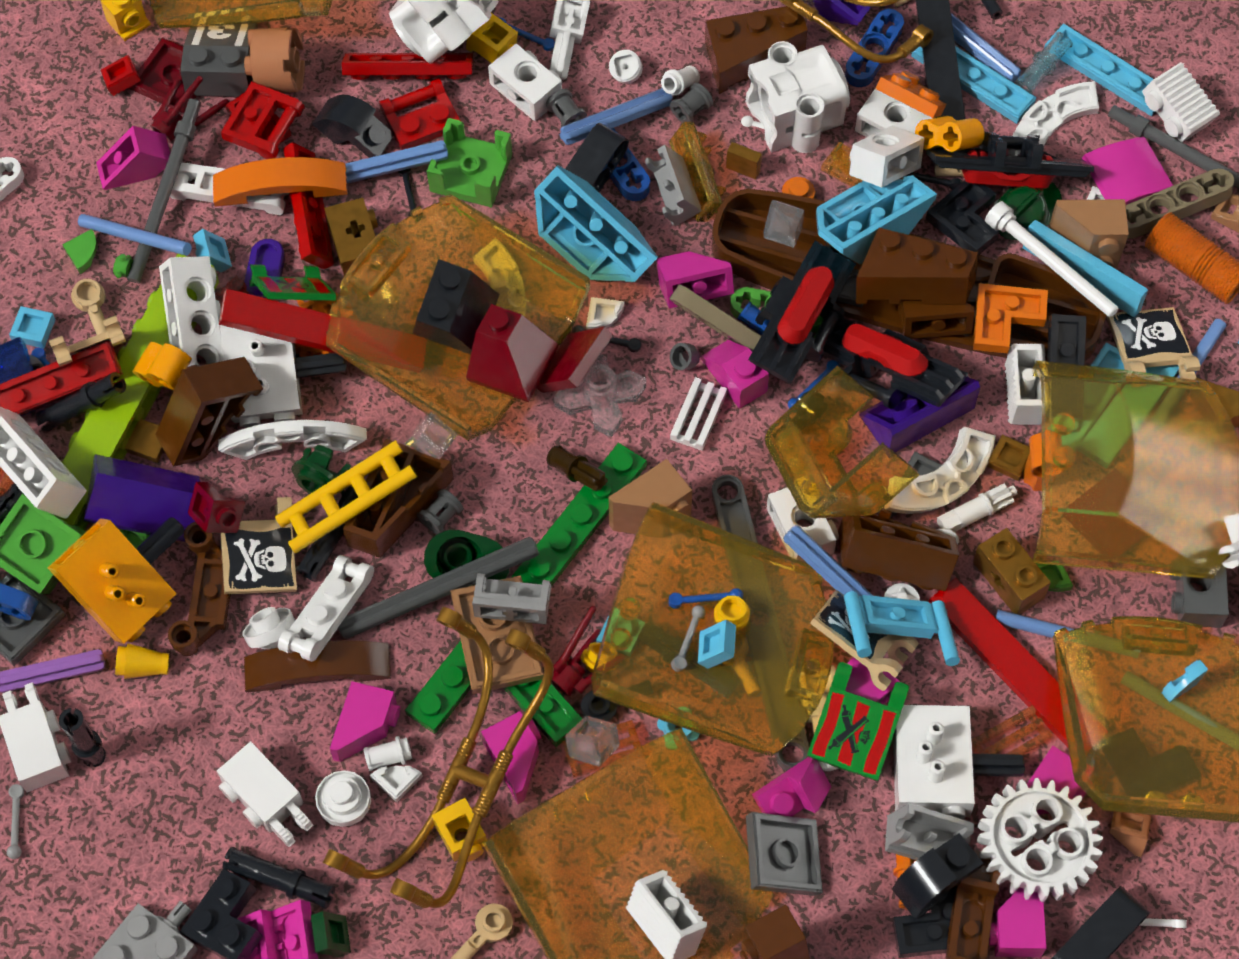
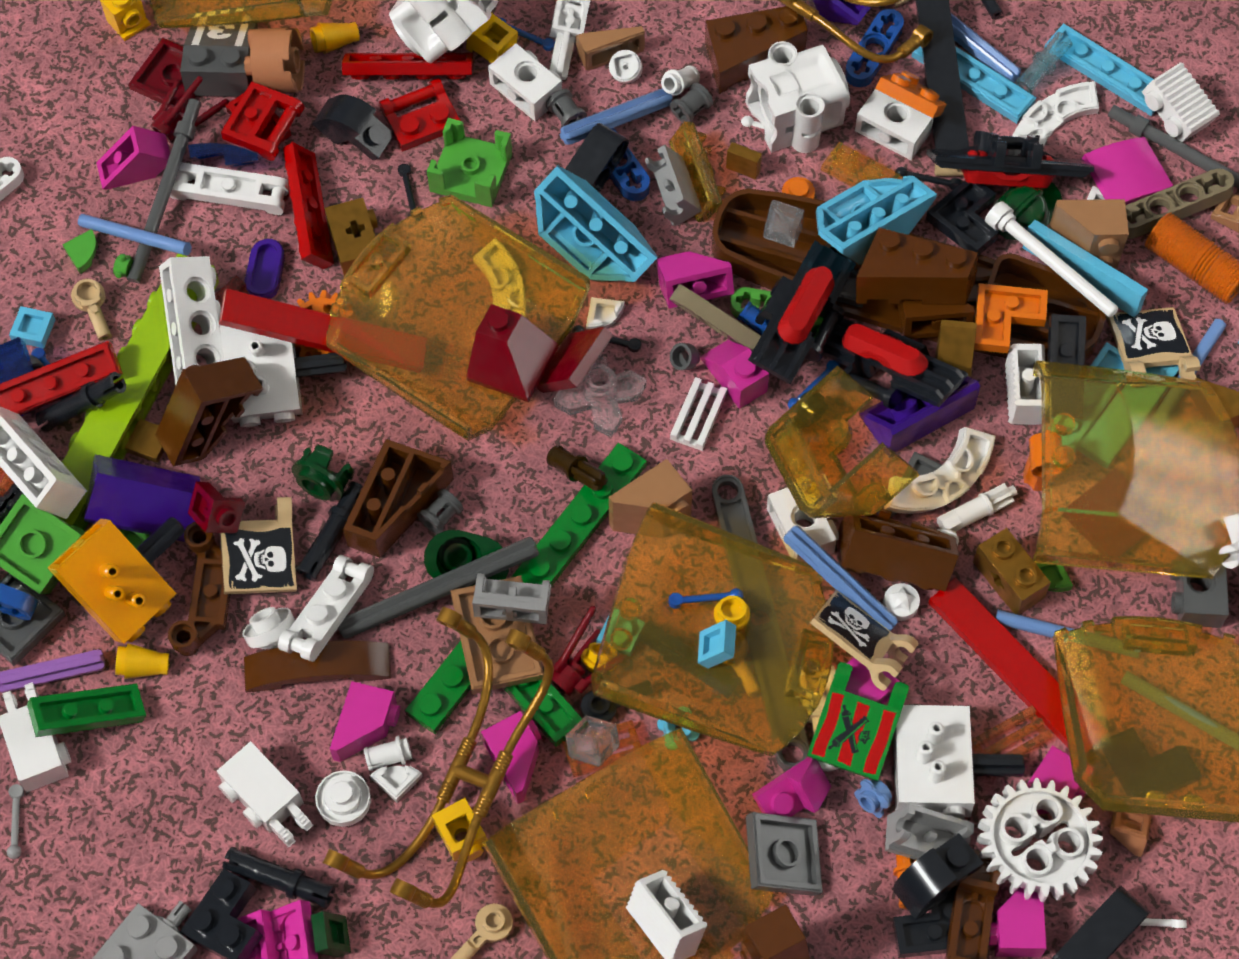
tan flag [49,315,126,367] -> none
black pin [59,708,106,767] -> none
red tile [100,55,141,96] -> none
light orange axle [132,341,192,390] -> none
medium azure plate [193,229,232,272] -> none
orange slope [213,157,347,207] -> none
white tile [218,420,367,460] -> none
green flag [249,264,336,301] -> none
yellow bar [275,440,417,554] -> none
medium blue axle [346,140,448,184] -> none
clear slope [404,412,458,459] -> none
black slope [412,259,500,355] -> none
light grey hinge [671,605,706,672] -> none
medium azure plate [844,591,960,666] -> none
white brick [849,125,925,188] -> none
light orange axle [915,116,985,152] -> none
pearl gold tile [987,434,1030,481] -> none
medium azure tile [1162,660,1209,702] -> none
none -> green plate [27,683,146,737]
none -> clear blue slope [188,143,260,168]
none -> yellow cone [310,22,360,54]
none -> medium nougat slope [576,26,645,71]
none -> medium blue plate [854,779,892,818]
none -> pearl gold slope [935,320,977,376]

